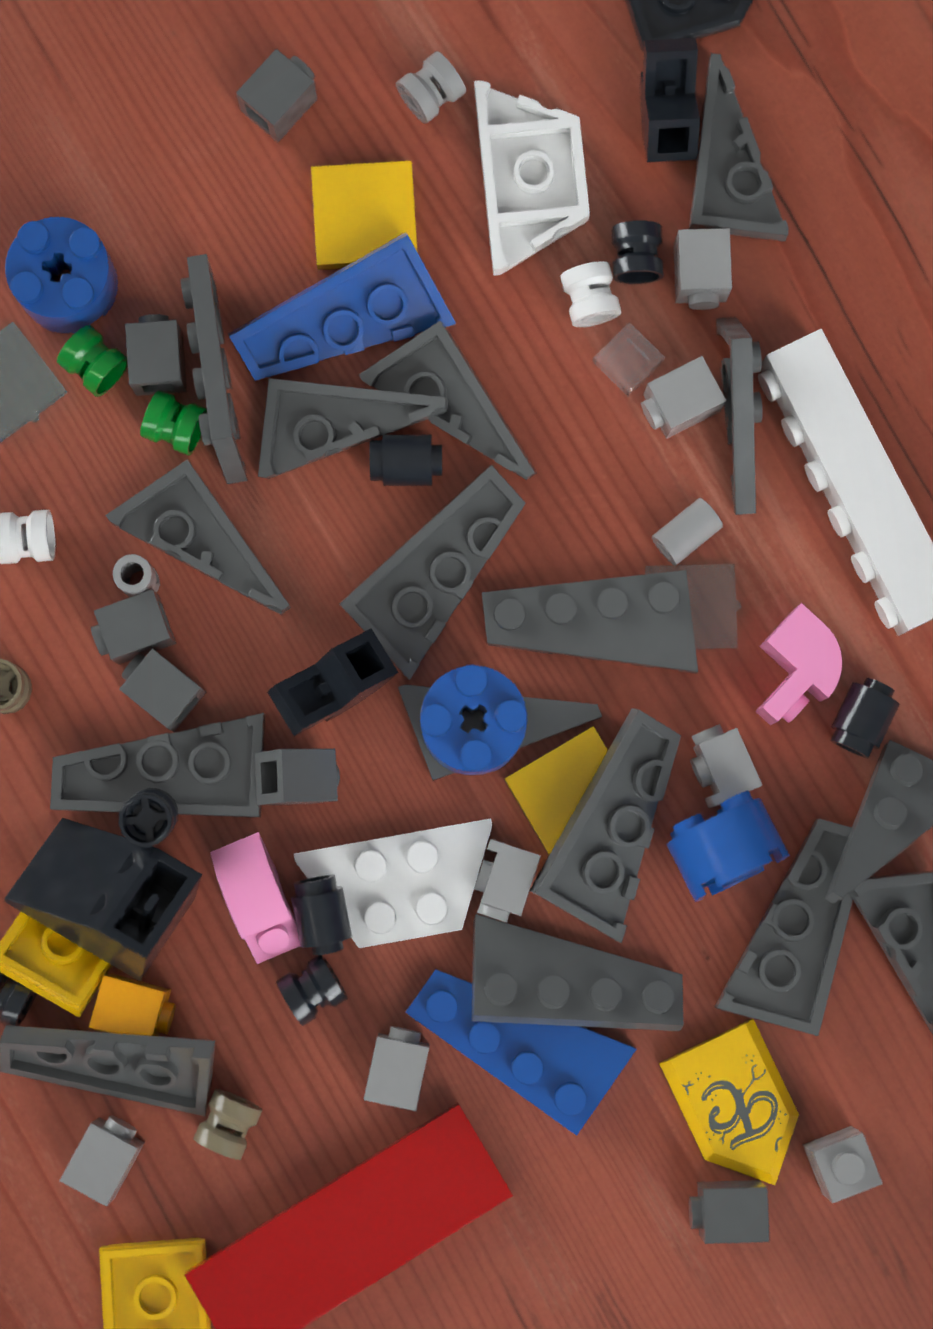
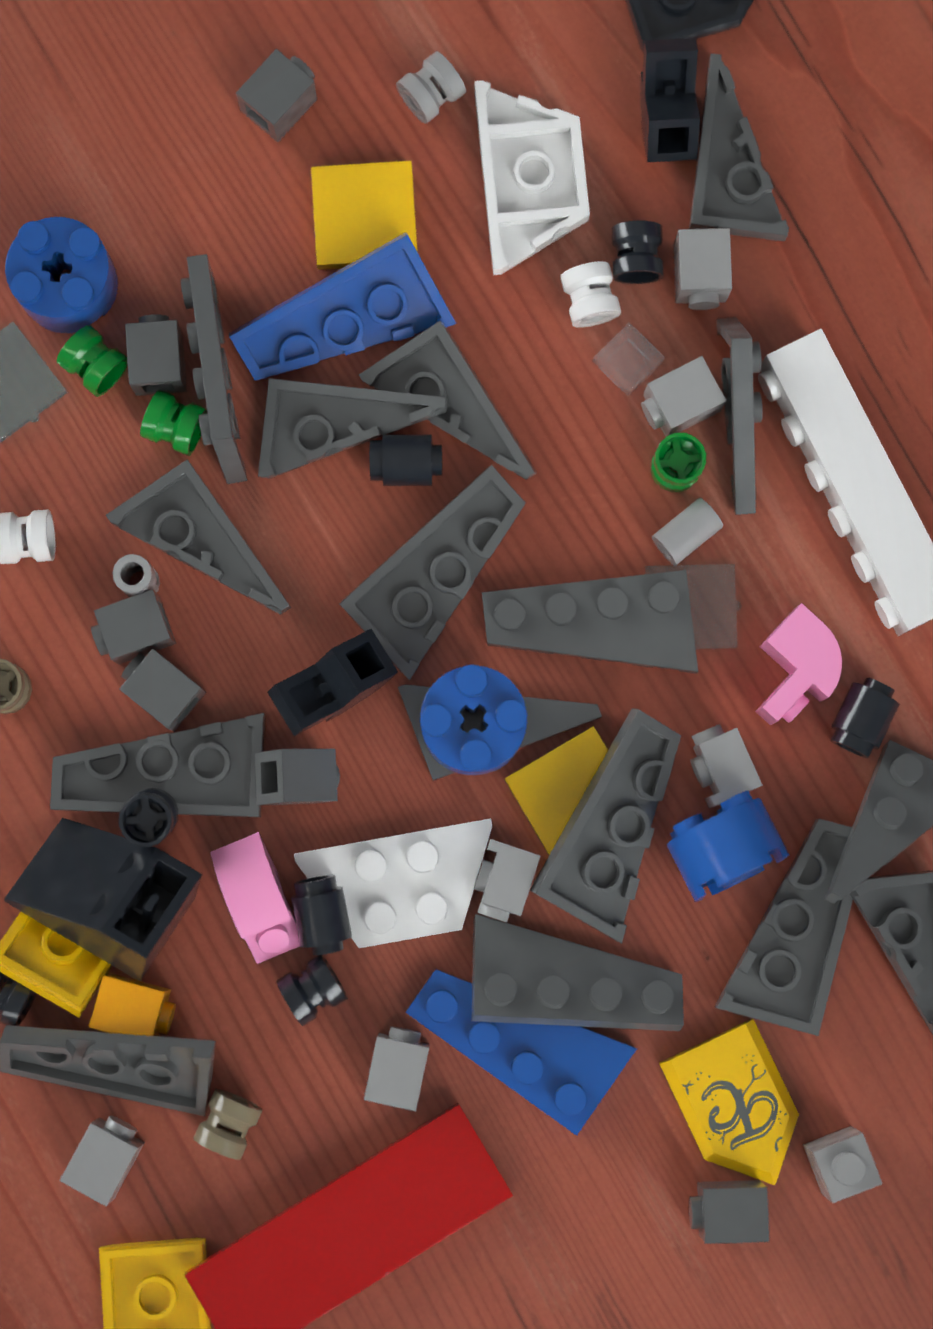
none -> green wheel [651,433,706,492]

